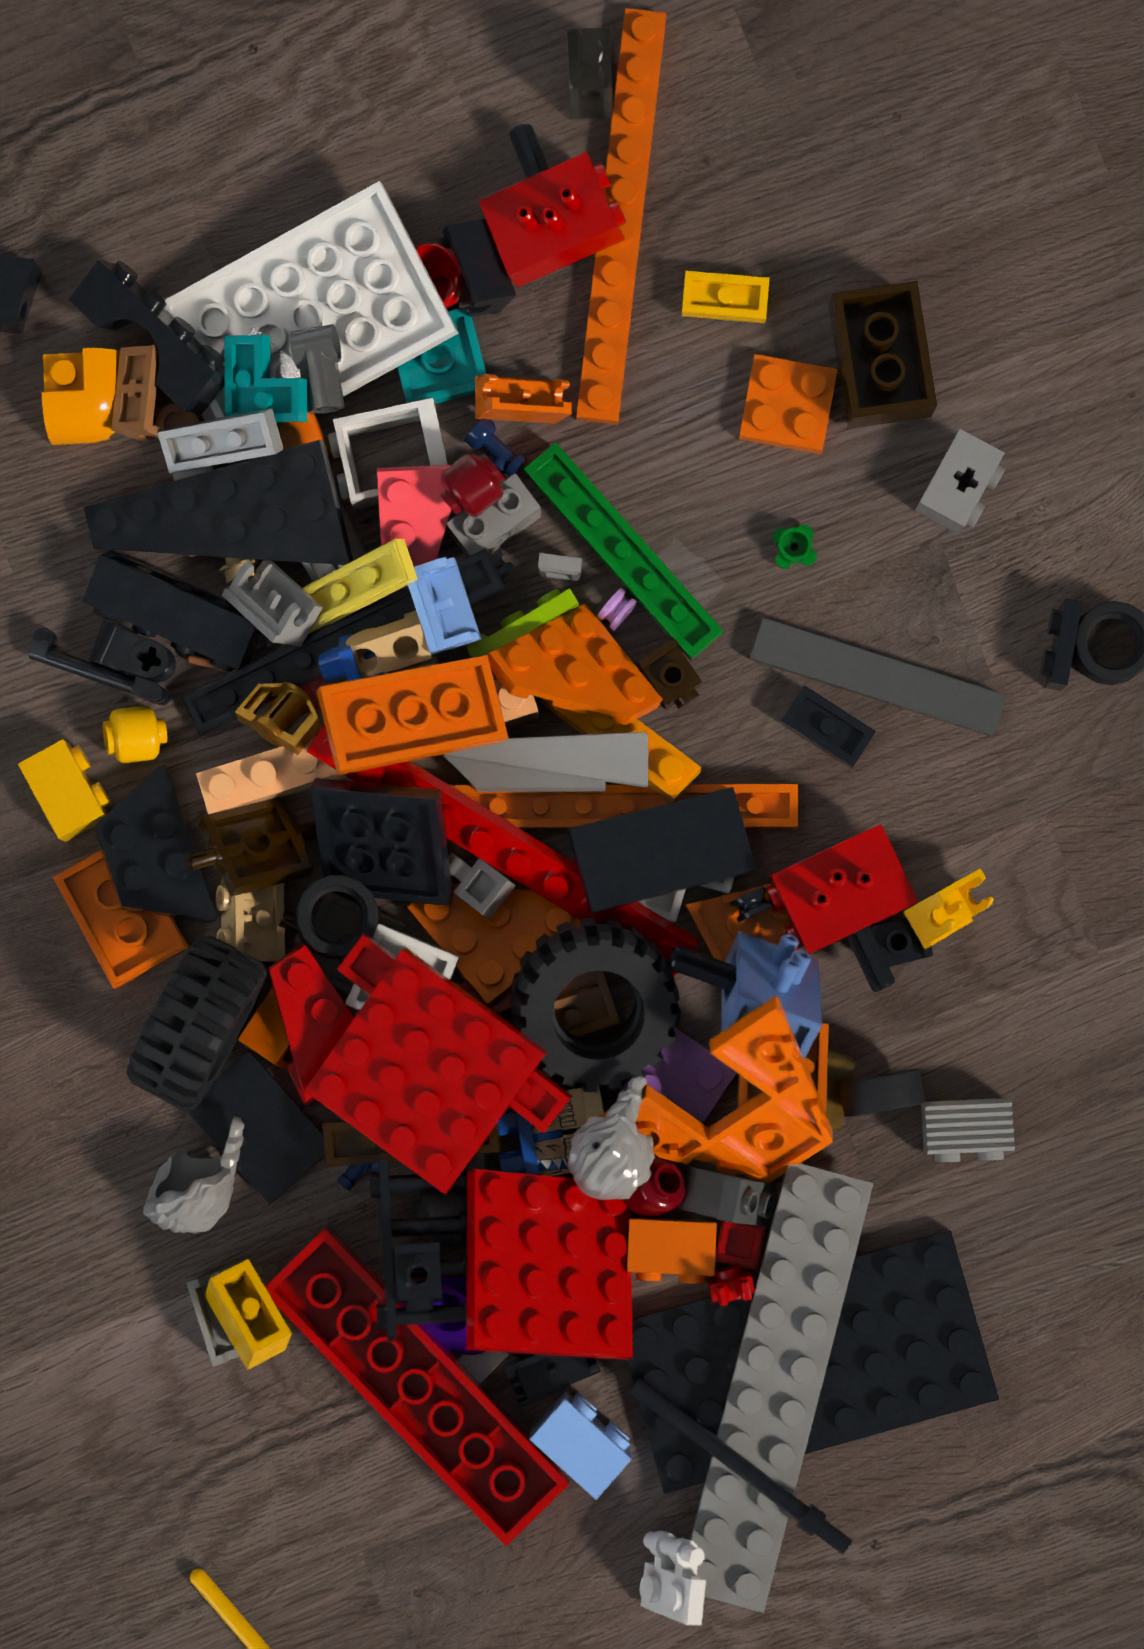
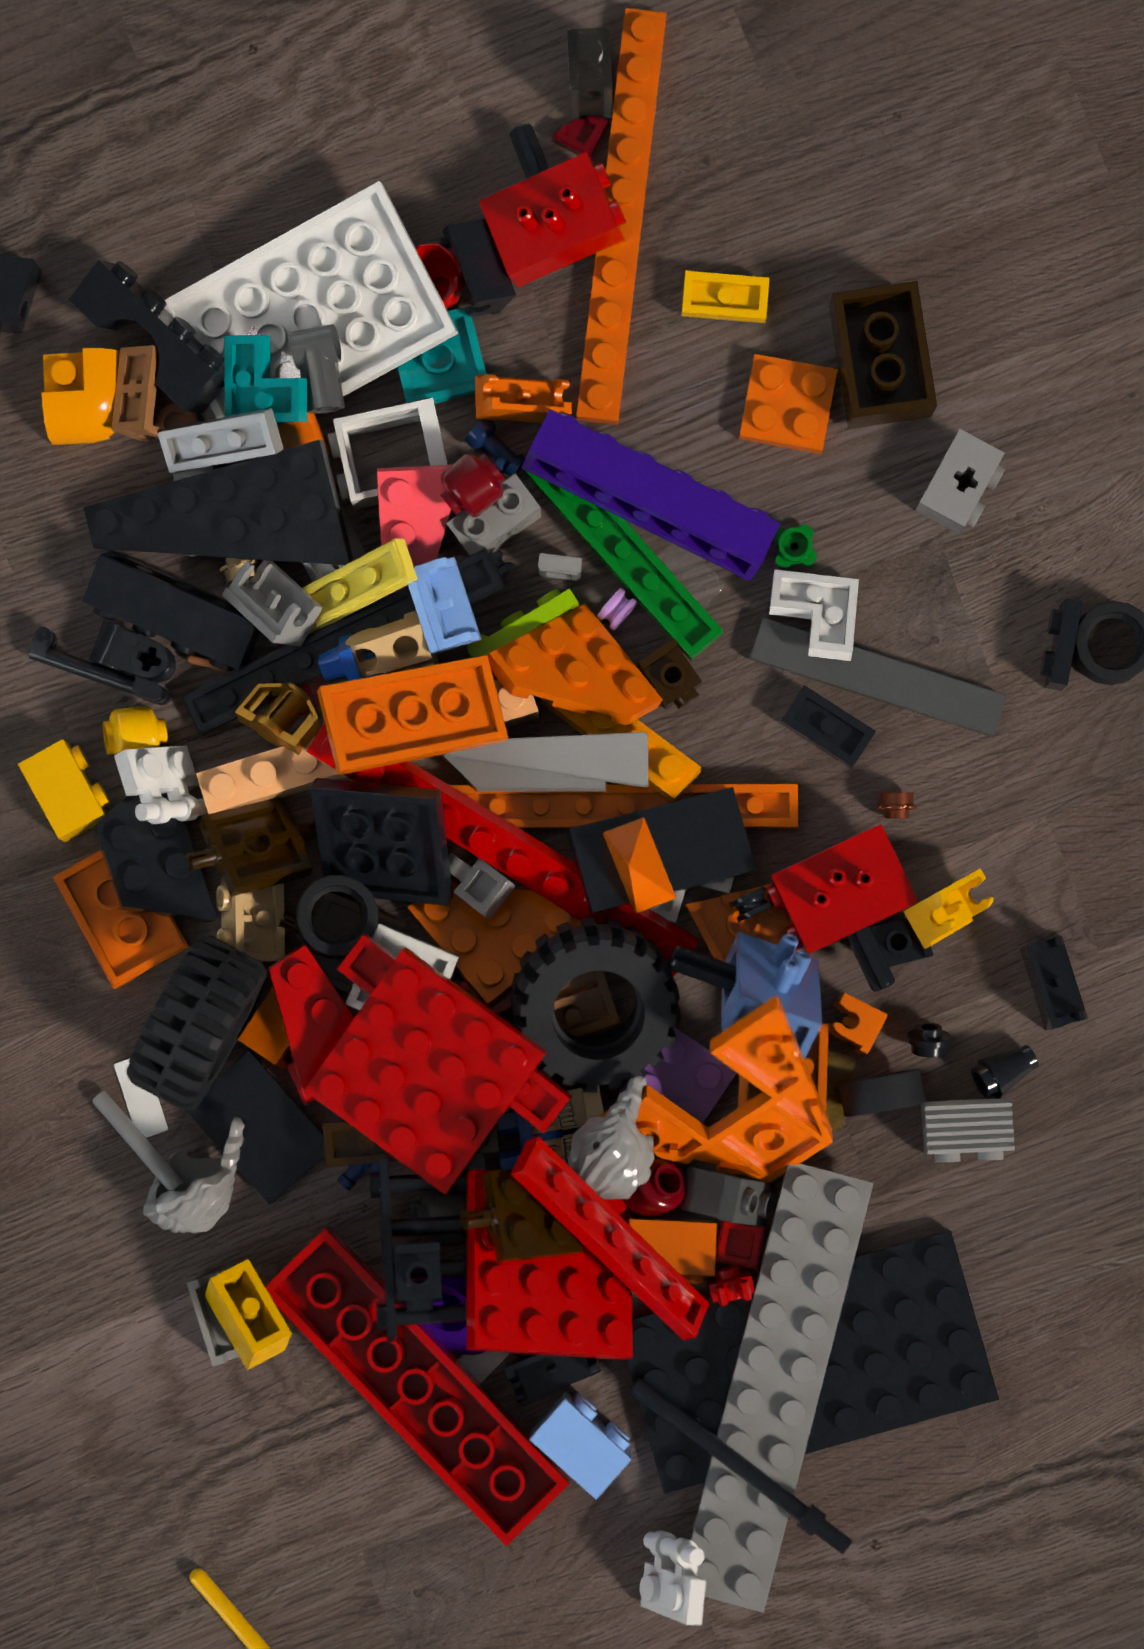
none -> light grey bar [92,1091,186,1191]
none -> white plate [114,746,207,824]
none -> white sticker [114,1059,168,1138]
none -> dark brown plate [460,1169,583,1263]
none -> red plate [511,1137,710,1341]
none -> dark purple brick [521,409,780,581]
none -> dark red tile [551,116,608,157]
none -> orange slope [603,817,676,914]
none -> white plate [769,569,859,661]
none -> orange hinge [829,993,888,1055]
none -> copper plate [875,792,918,818]
none -> black plate [907,1023,951,1057]
none -> black cone [971,1045,1039,1099]
none -> black hinge [1020,936,1088,1030]

